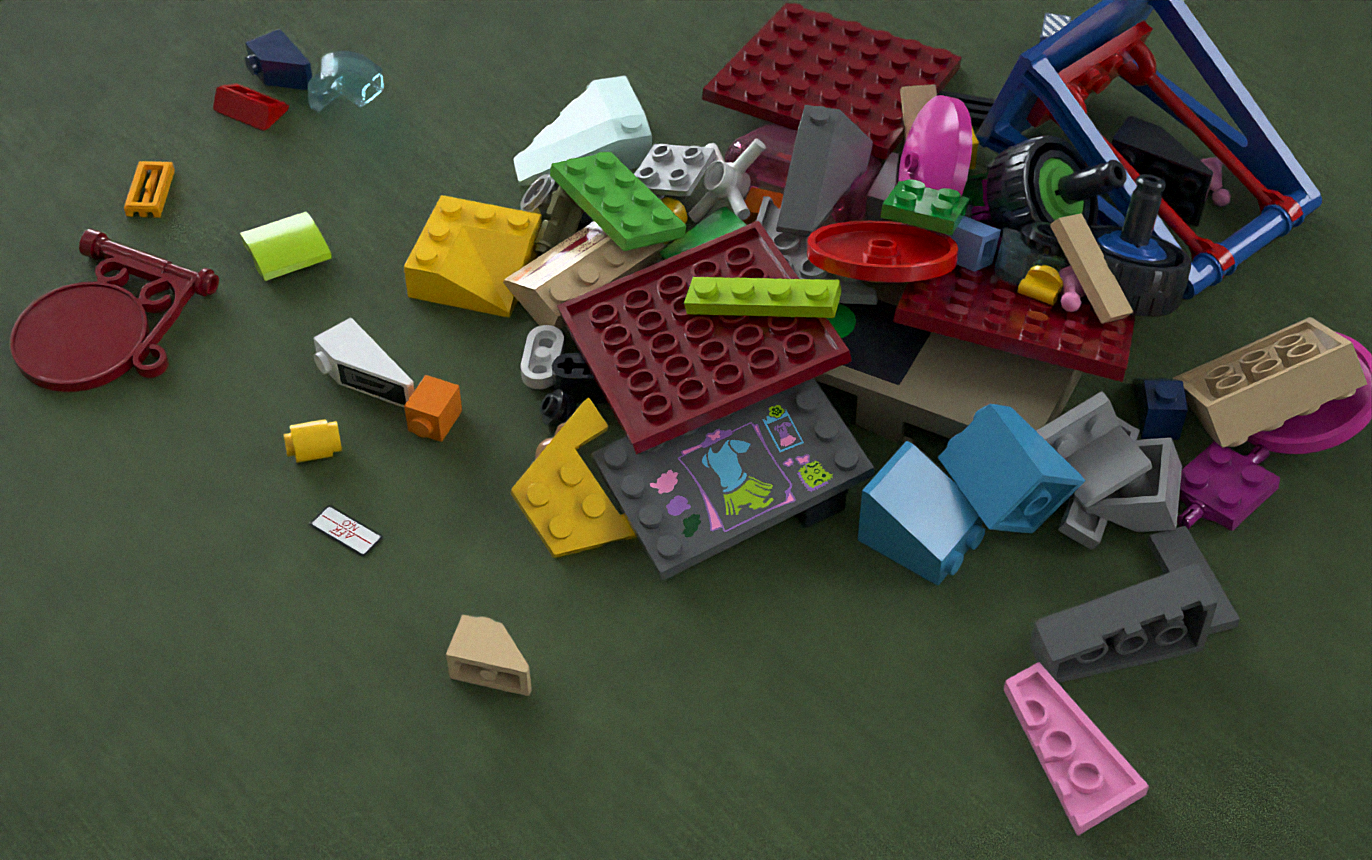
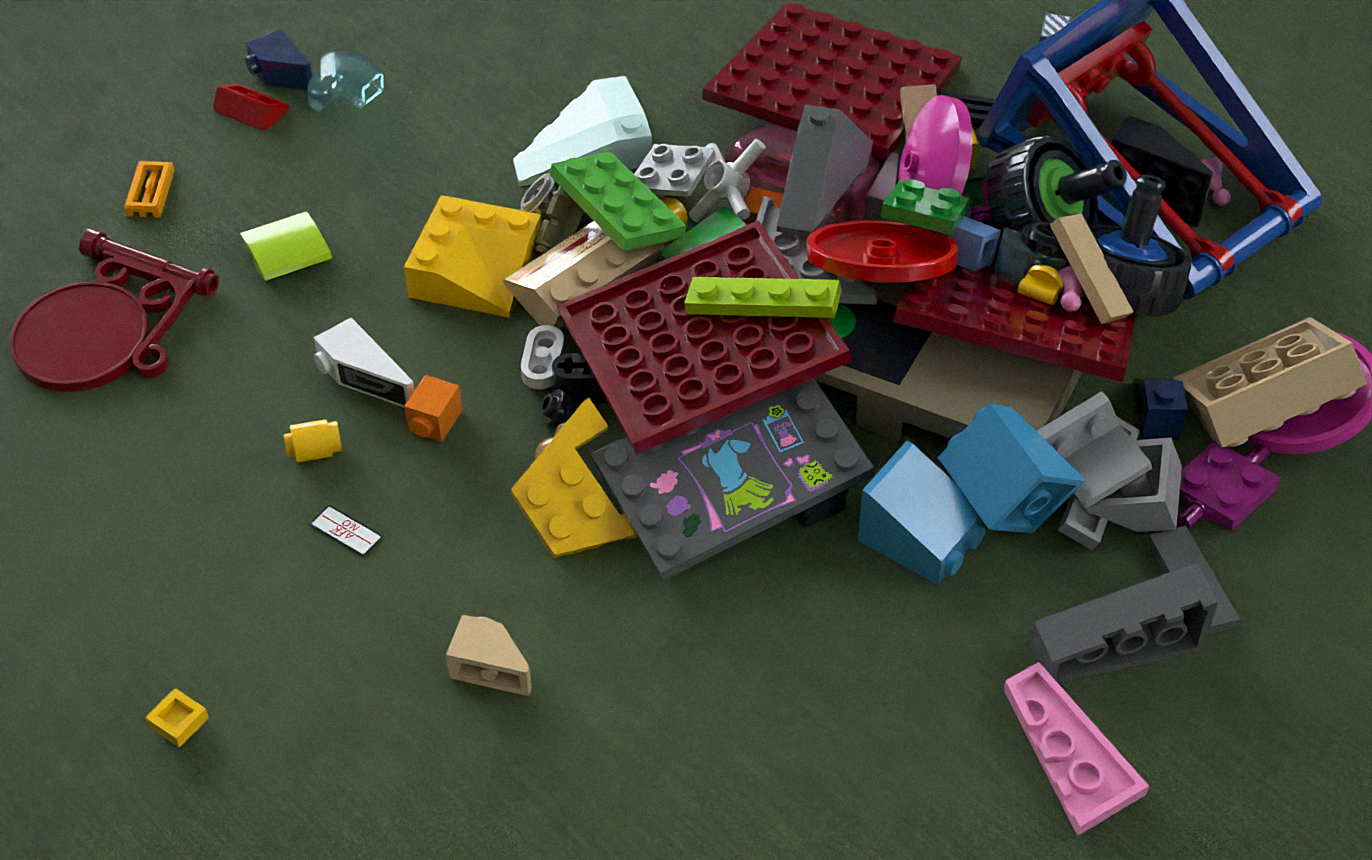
none -> yellow plate [145,688,209,748]

